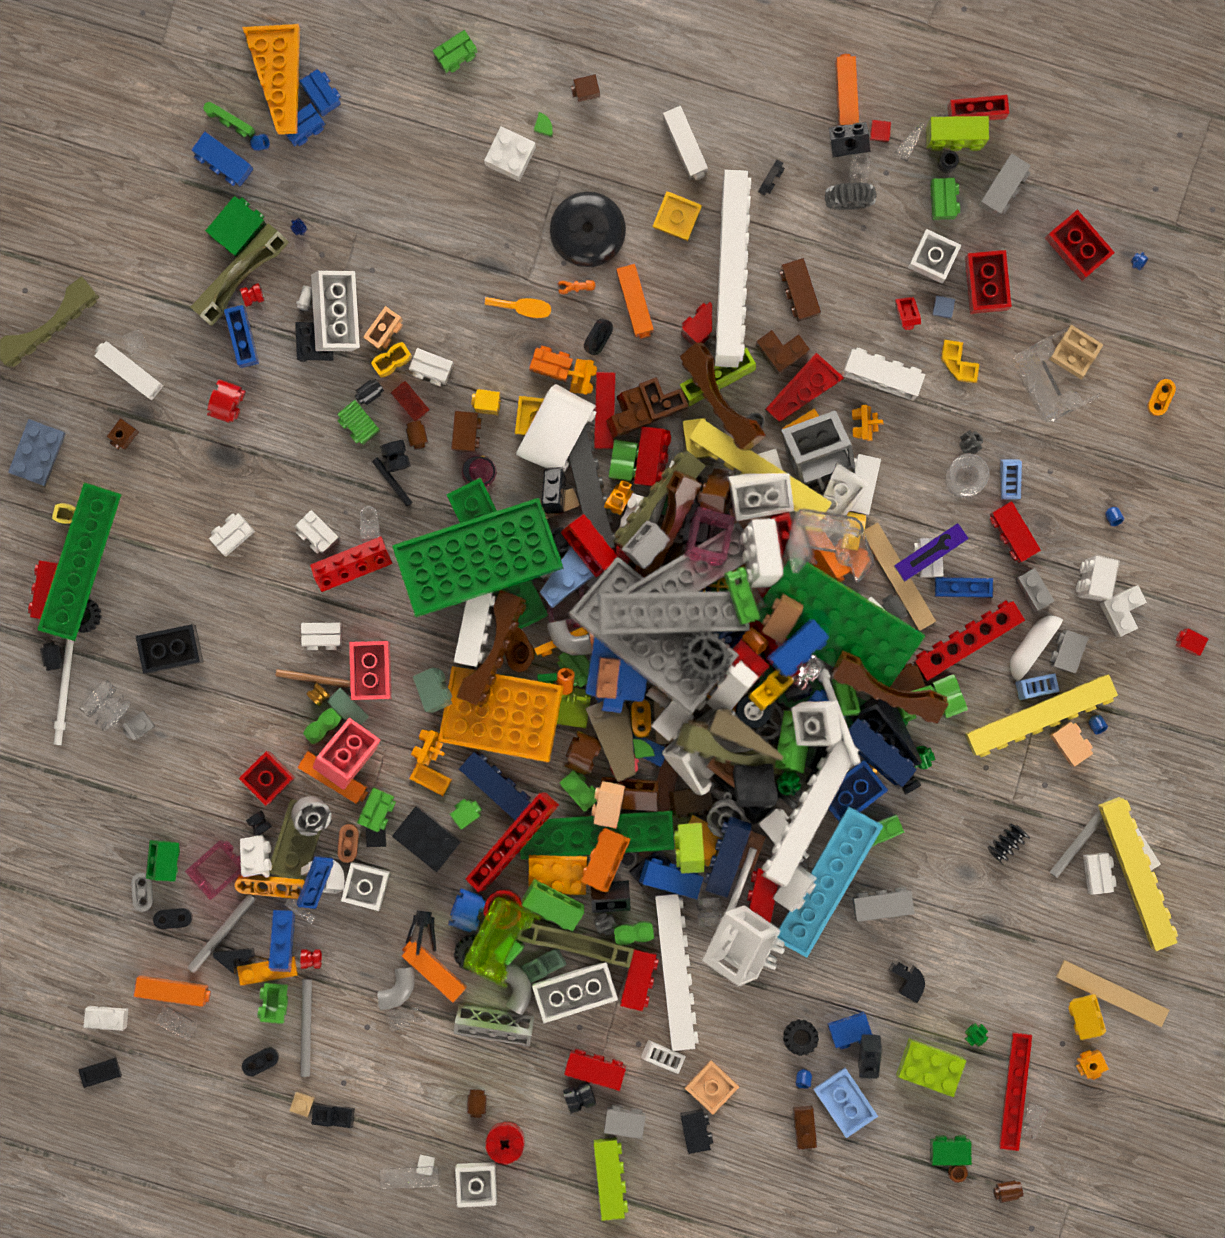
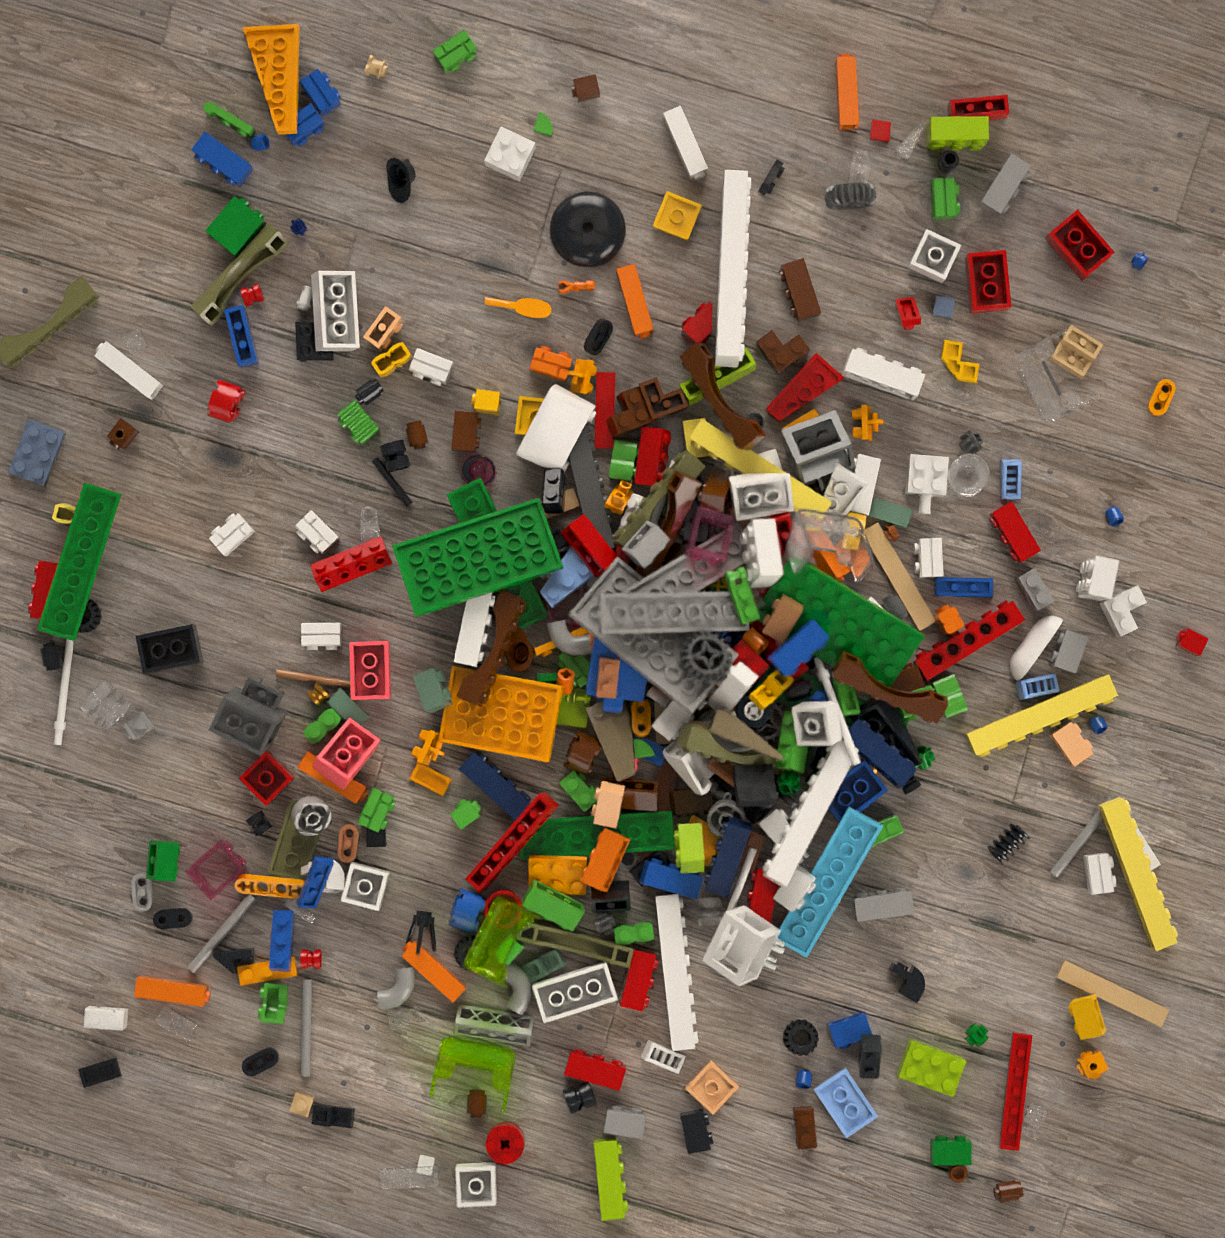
white bracket [240,835,272,878] -> none
clear red plate [391,381,430,421] -> none
black brick [392,805,462,873] -> none
clear plate [793,655,825,690] -> none
black brick [829,122,871,158] -> none
dark purple tile [894,523,969,582] -> none
none -> dark grey piece [209,675,287,756]
none -> tan brick [364,55,388,79]
none -> black piece [386,158,416,203]
none -> clear neon green windscreen [429,1037,516,1111]
none -> sand green slope [868,498,913,529]
none -> dark orange plate [884,524,900,542]
none -> white brick [905,454,949,514]
none -> orange brick [933,604,964,635]

